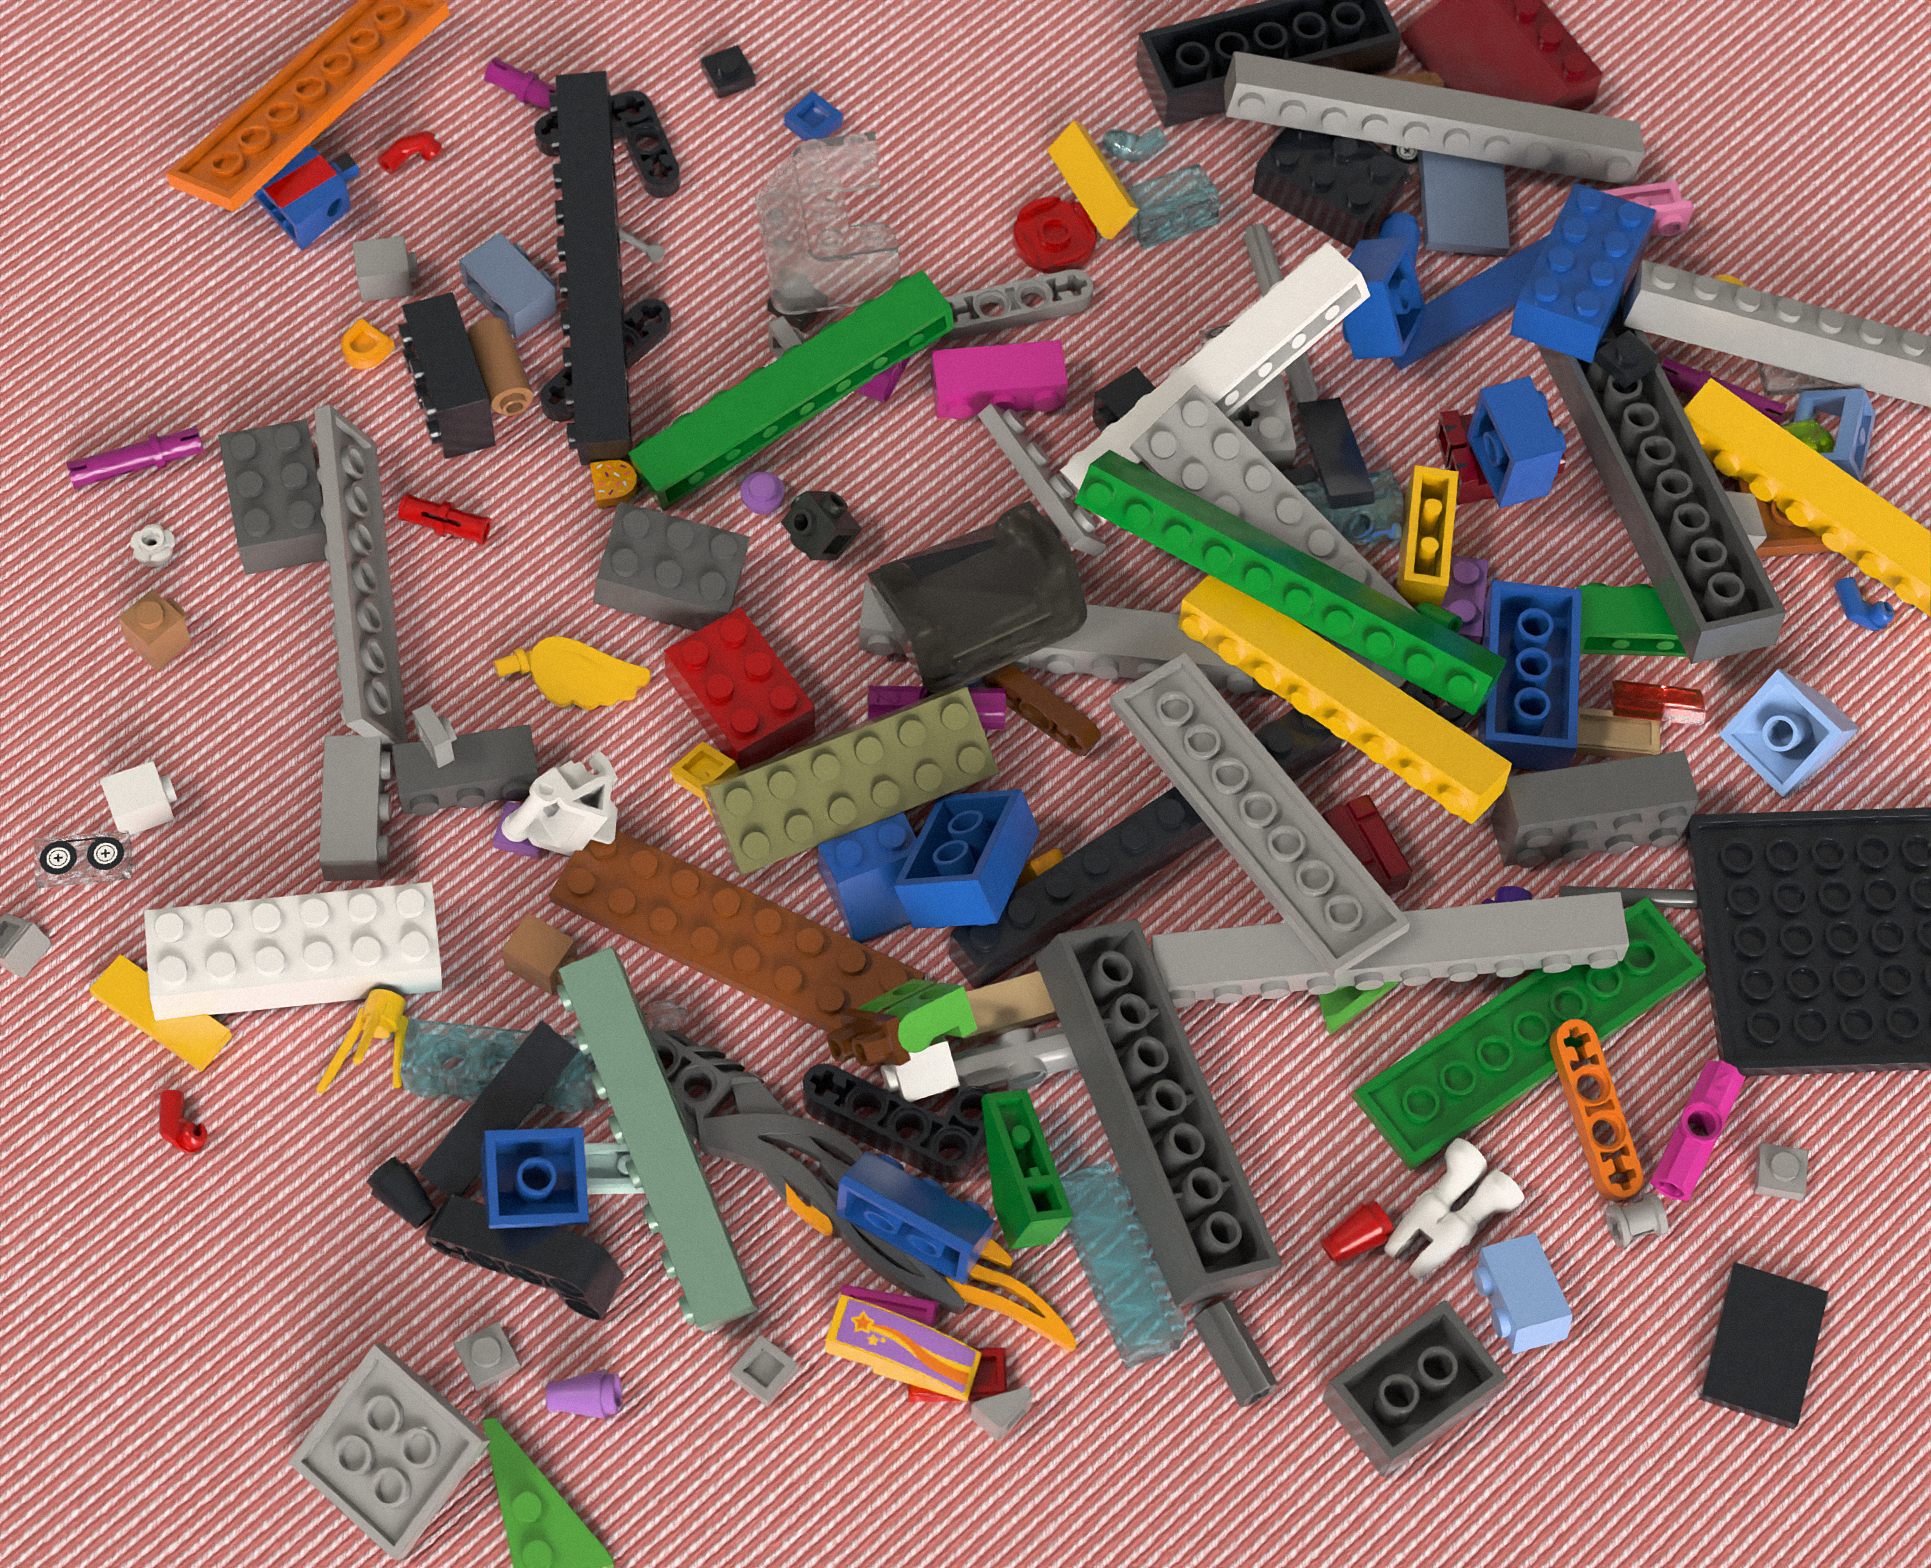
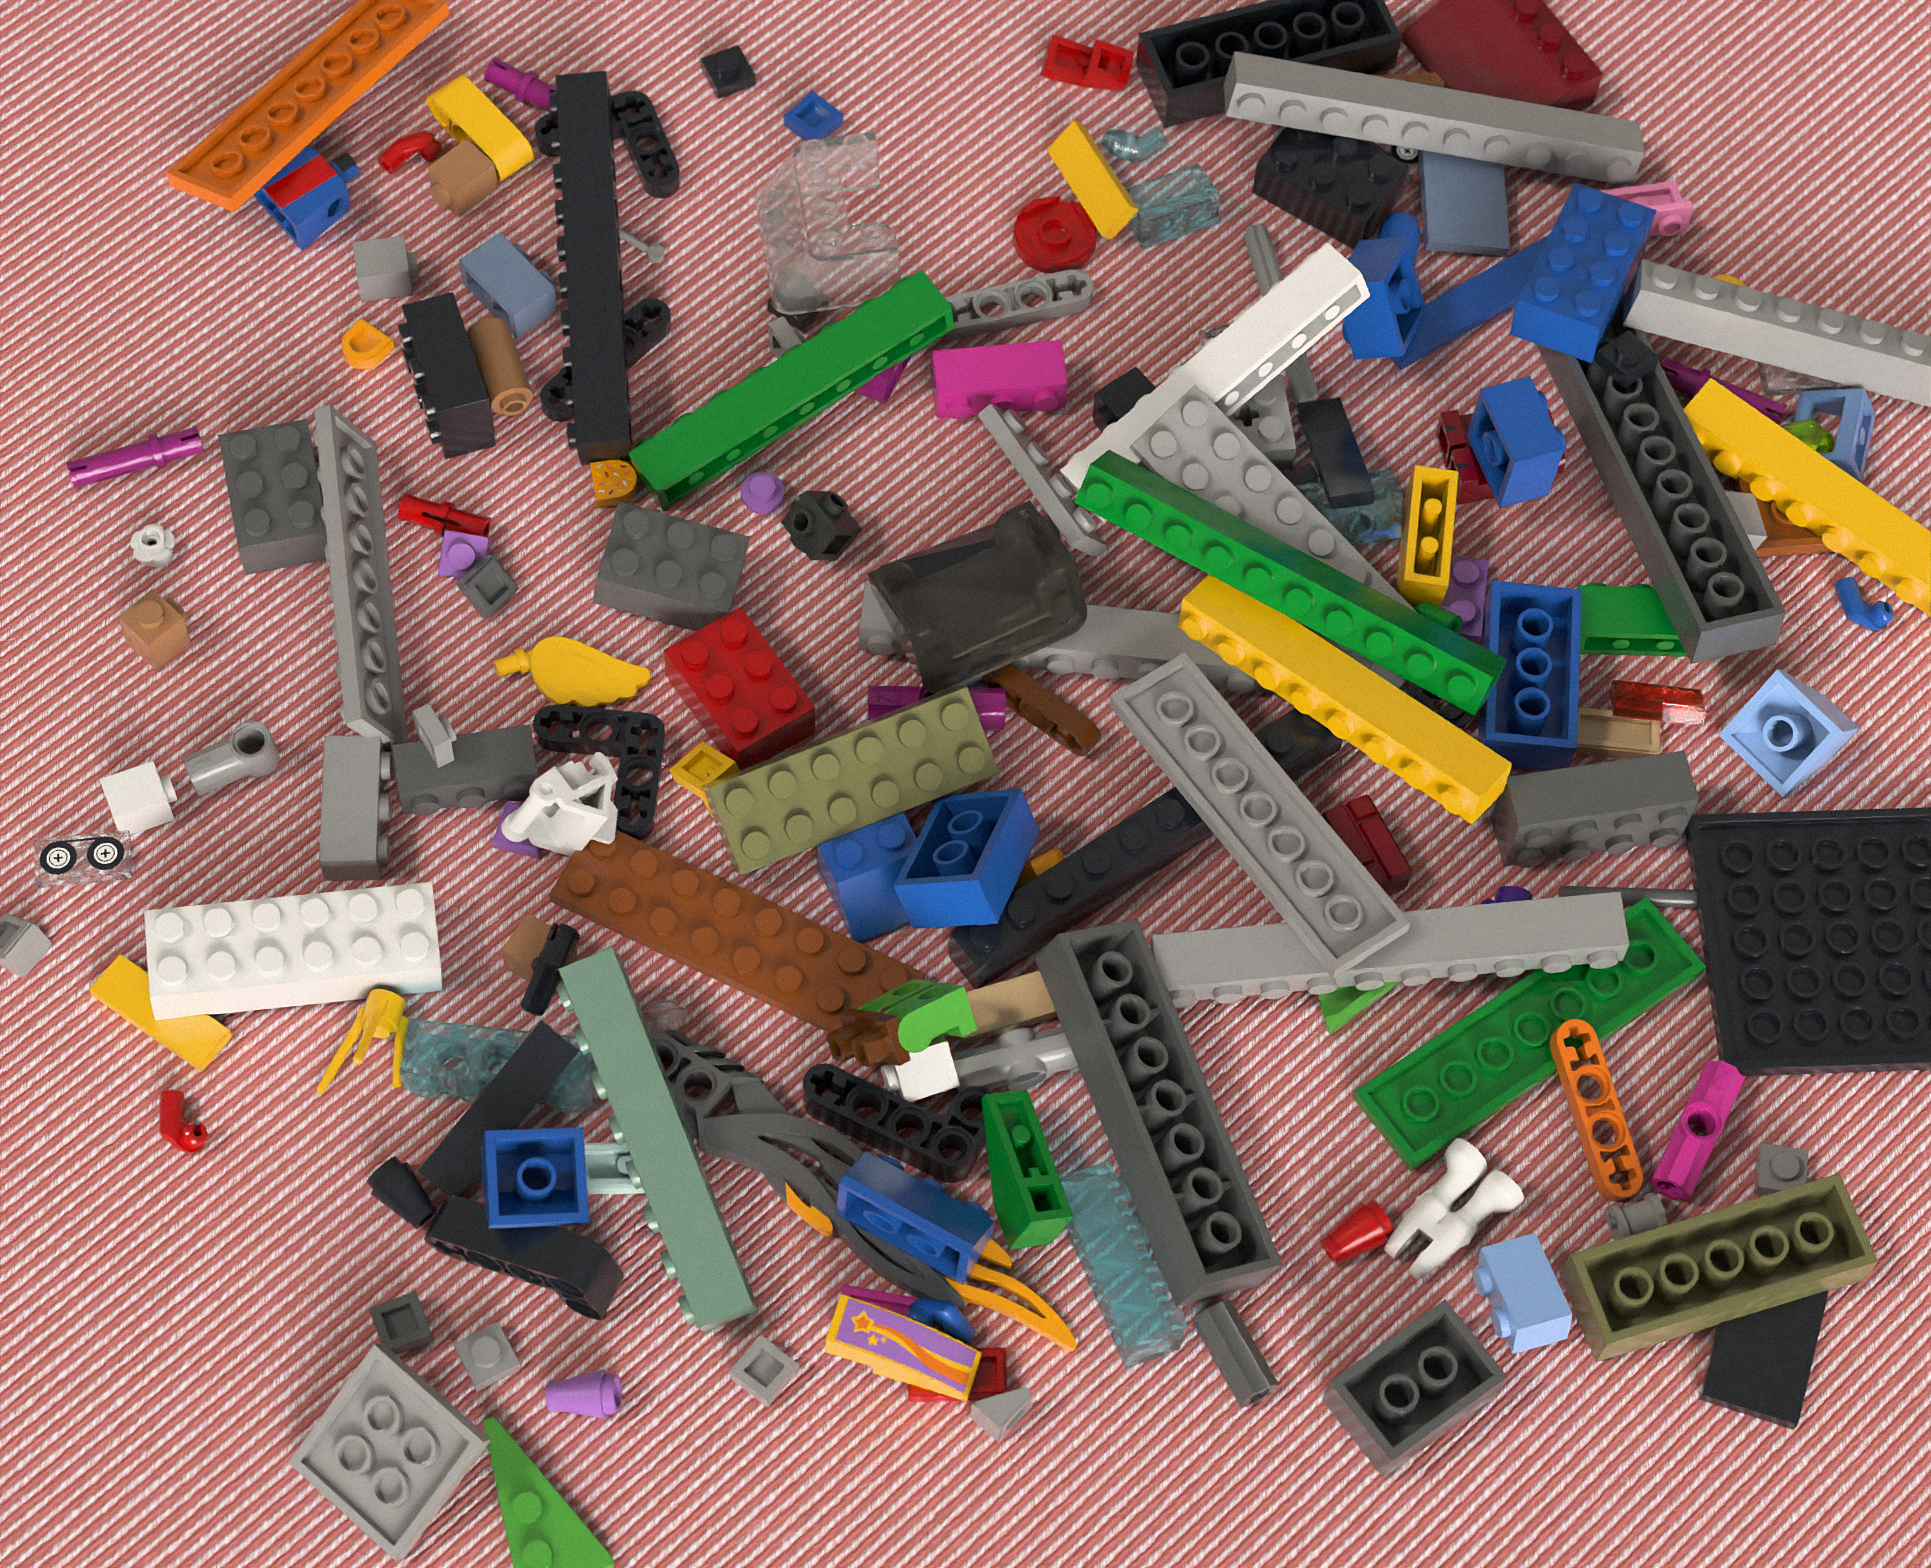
none -> light grey piece [182,721,280,797]
none -> dark grey plate [369,1291,434,1355]
none -> yellow beam [426,75,534,182]
none -> medium nougat brick [428,138,498,217]
none -> medium lavender plate [438,530,492,578]
none -> dark grey tile [456,555,520,618]
none -> black axle [521,923,580,1016]
none -> black beam [533,705,666,840]
none -> blue arm [906,1298,976,1344]
none -> red slope [1040,34,1135,90]
none -> olive brick [1560,1173,1879,1362]

